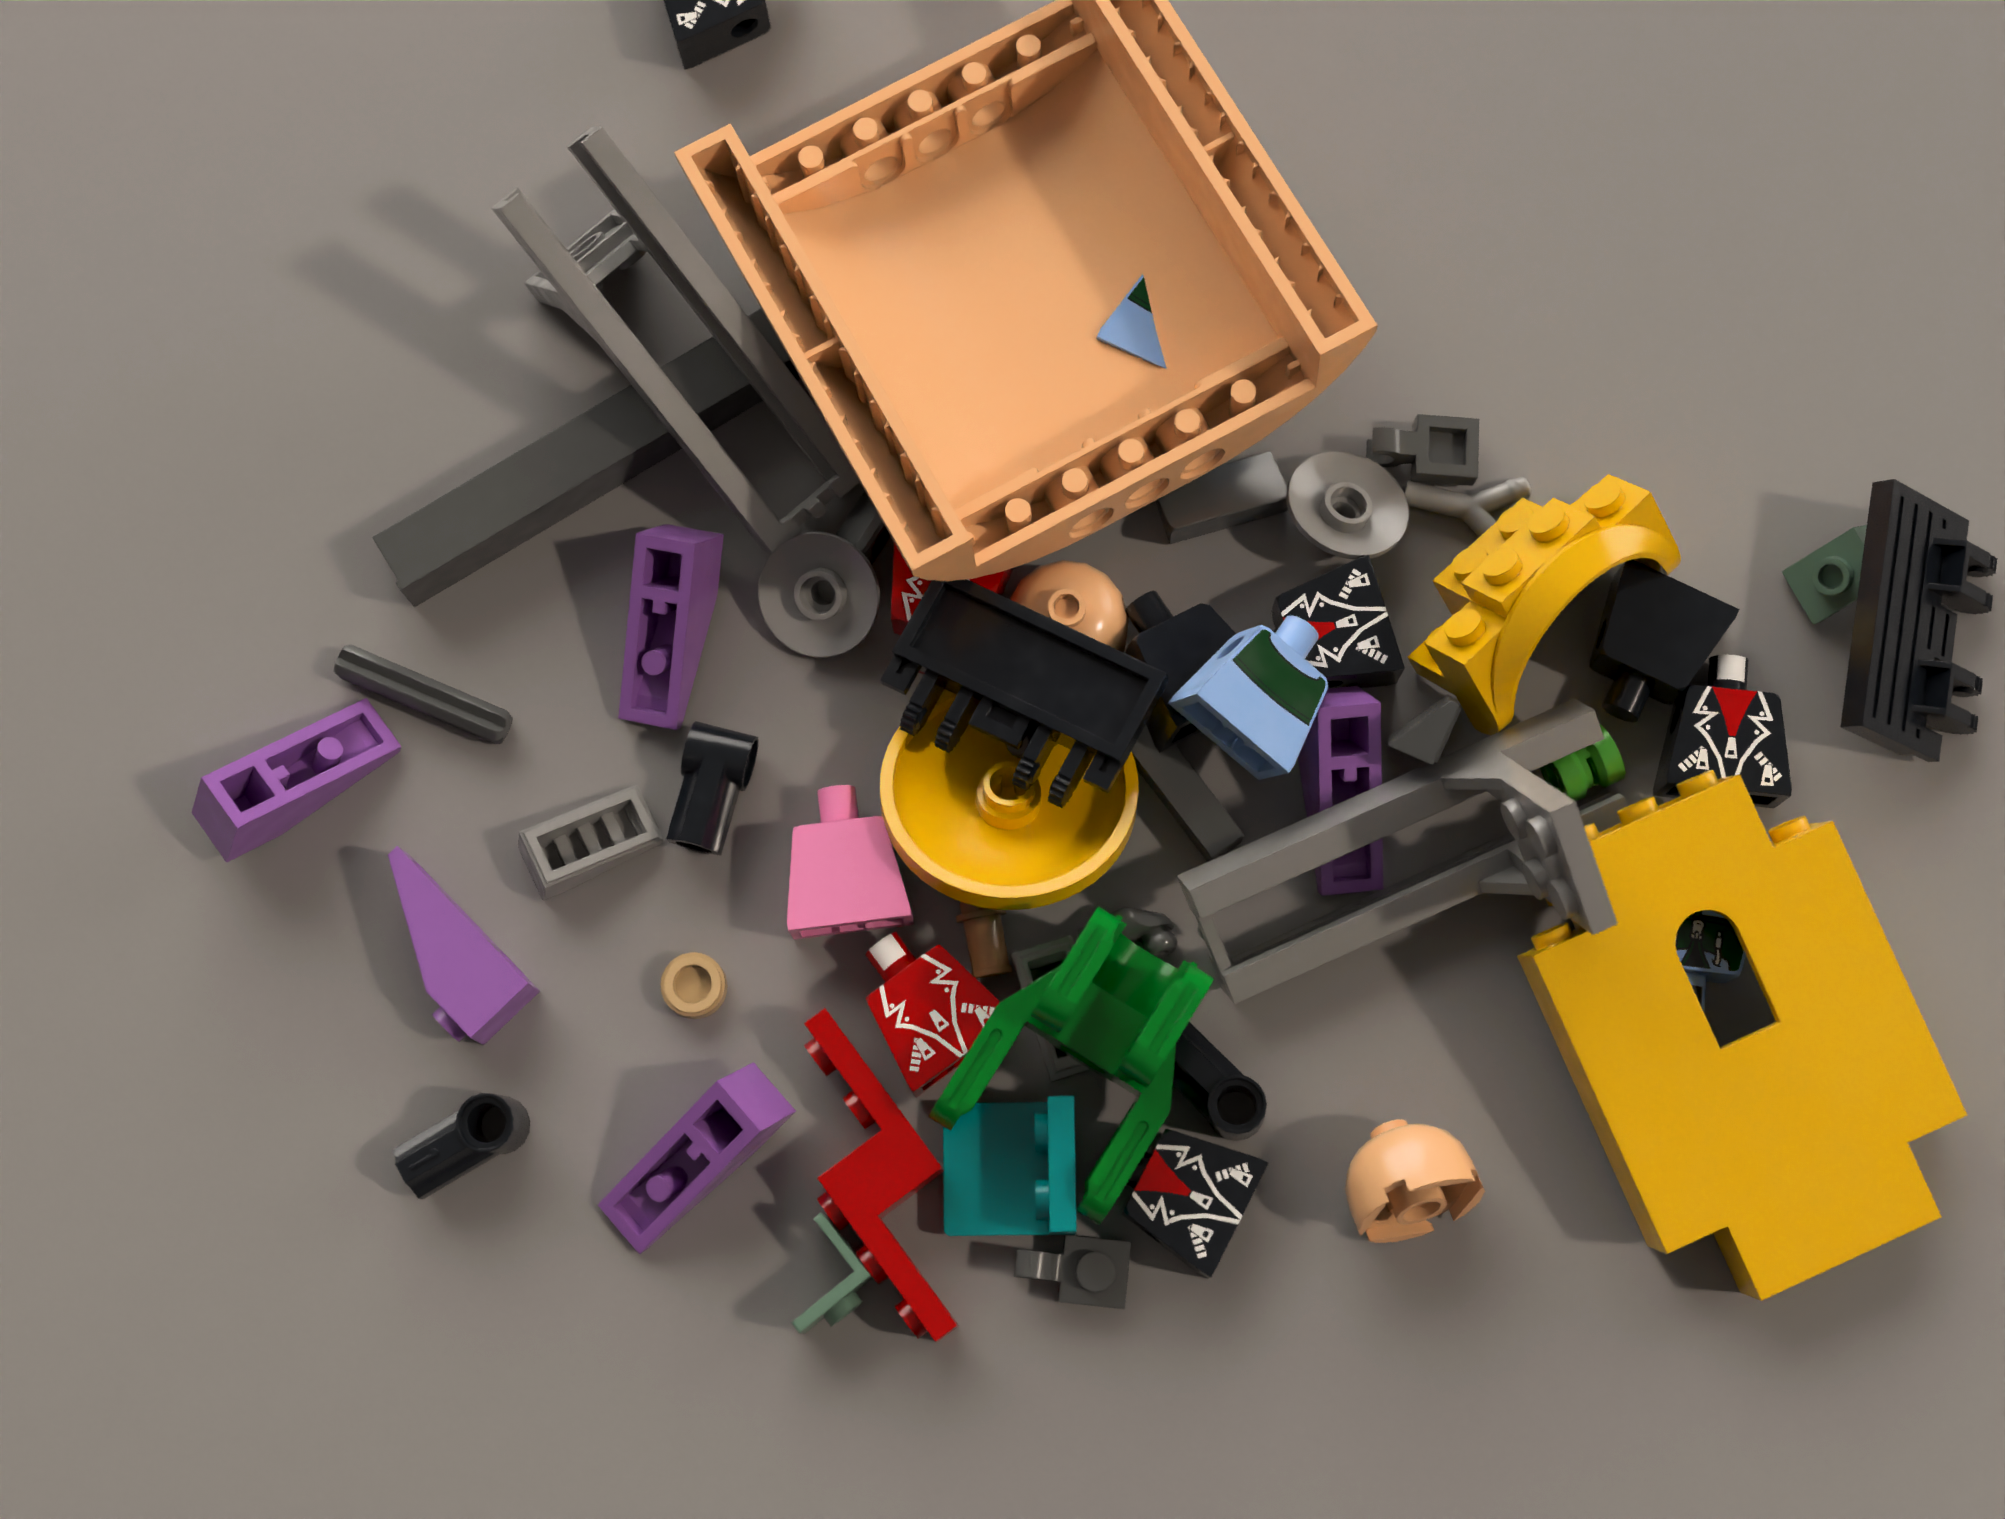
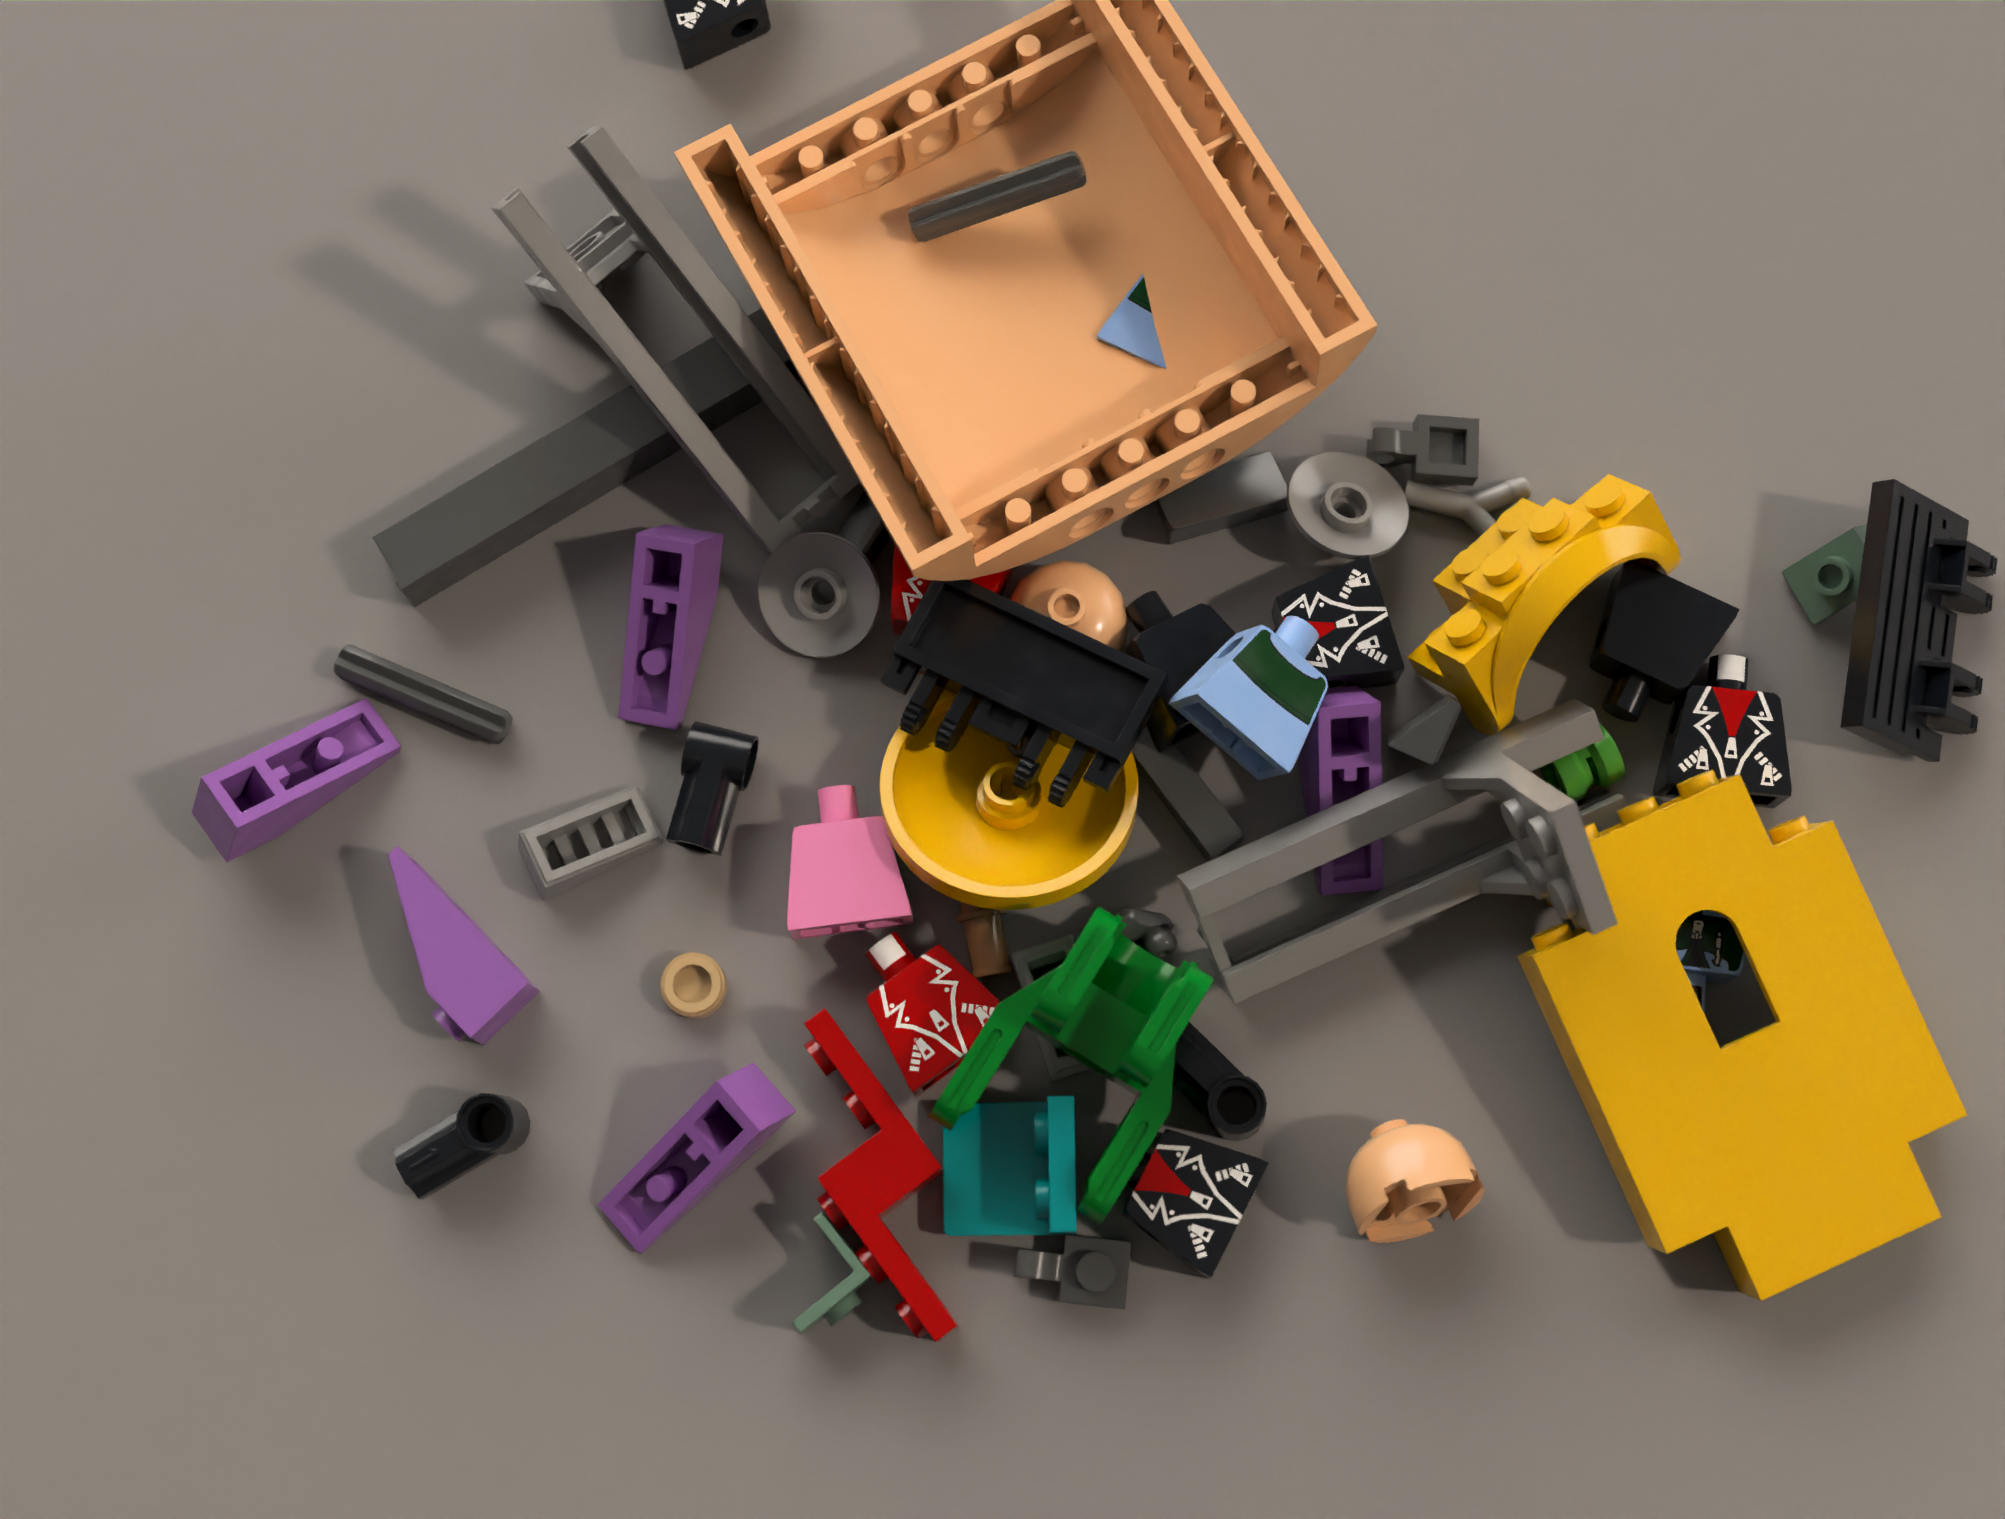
none -> dark grey axle [908,151,1087,242]

